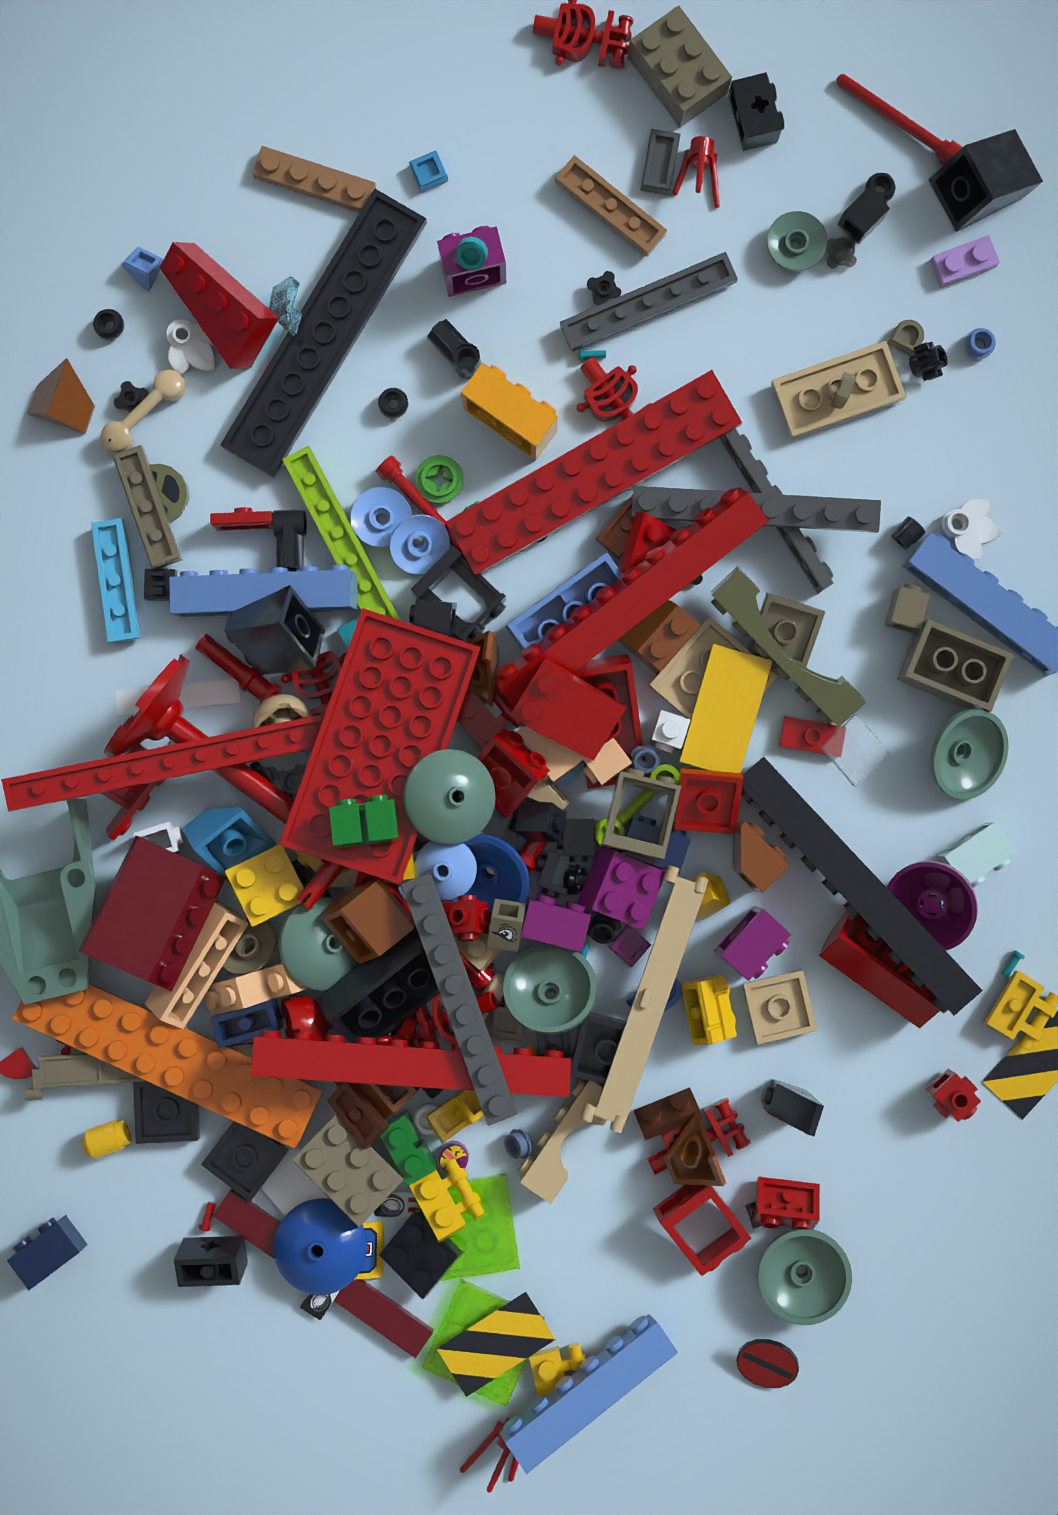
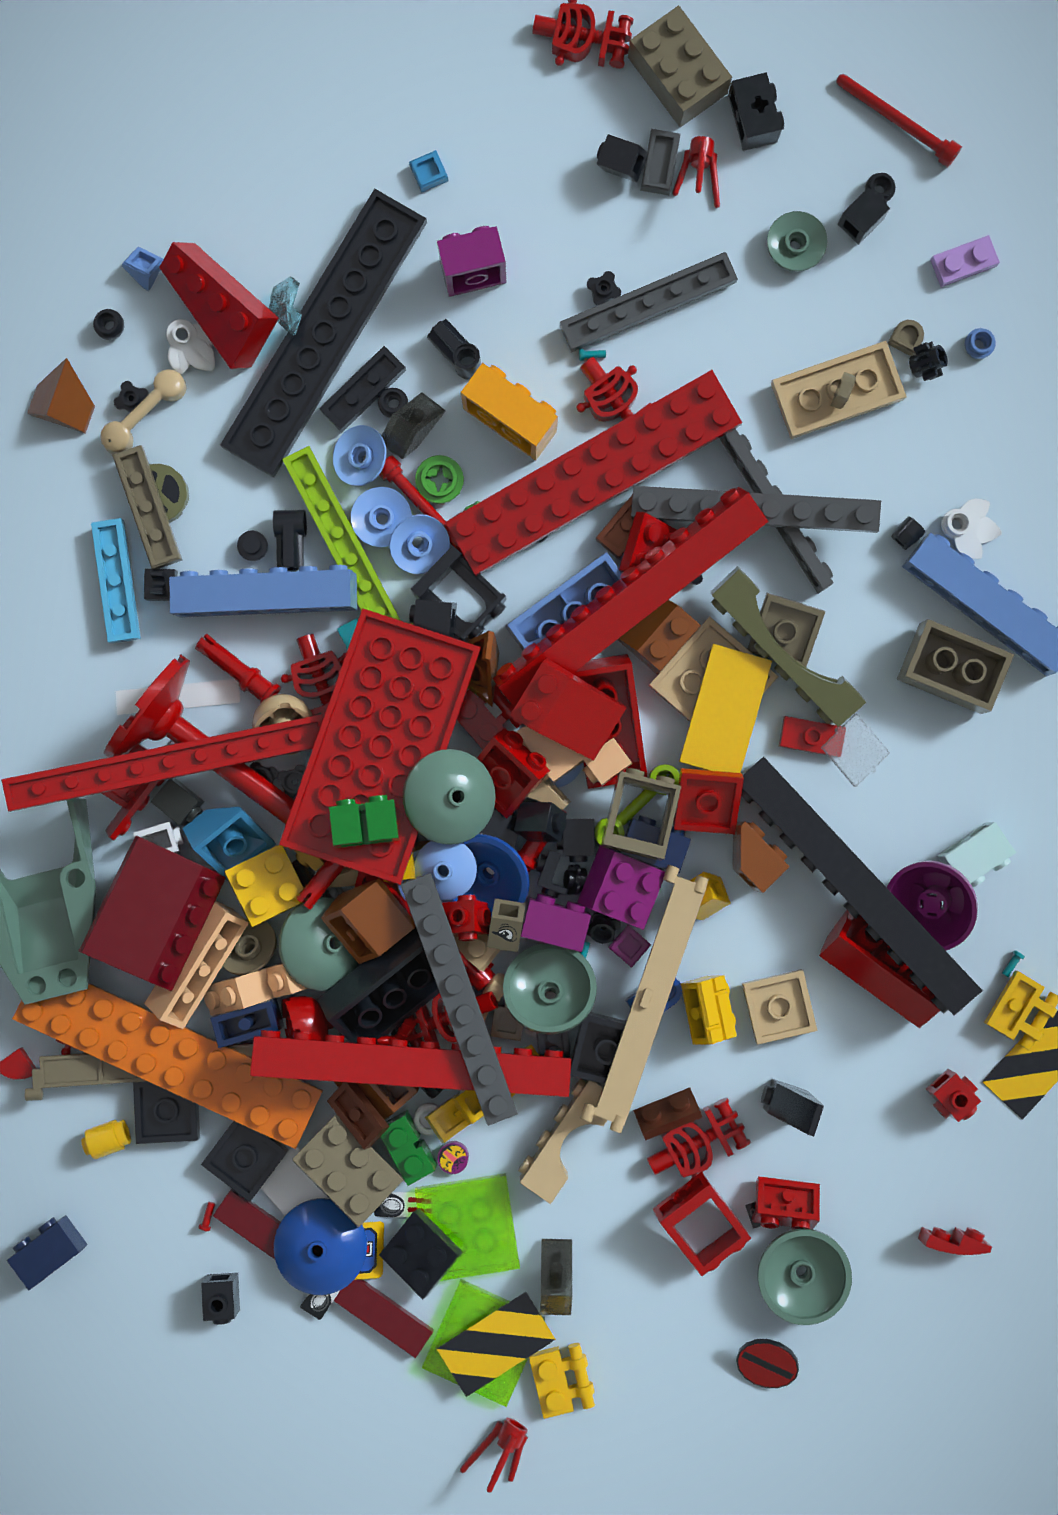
black brick [174,1236,248,1287] -> none
red plate [210,507,273,531] -> none
black slope [224,585,325,675] -> none
medium nougat plate [252,146,376,212] -> none
yellow plate [409,1159,485,1243] -> none
teal tile [455,236,488,271] -> none
medium blue brick [500,1314,678,1474] -> none
sand blue plate [504,1129,532,1159] -> none
medium nougat plate [555,155,667,257] -> none
sand blue plate [630,744,661,773] -> none
white brick [649,710,690,754] -> none
dark orange slope [664,1111,726,1186] -> none
magenta brick [713,906,791,981] -> none
clear smoke plate [826,237,857,269] -> none
dark tan brick [885,584,930,633] -> none
black slope [928,129,1043,231] -> none
sand green dish [930,709,1009,800] -> none
none -> pearl dark grey brick [151,778,205,825]
none -> black brick [201,1273,240,1325]
none -> black plate [237,530,268,561]
none -> black plate [319,346,406,432]
none -> light blue dish [333,425,386,486]
none -> clear smoke slope [381,392,446,459]
none -> clear smoke slope [540,1239,572,1315]
none -> black brick [596,134,648,183]
none -> red slope [918,1227,992,1255]

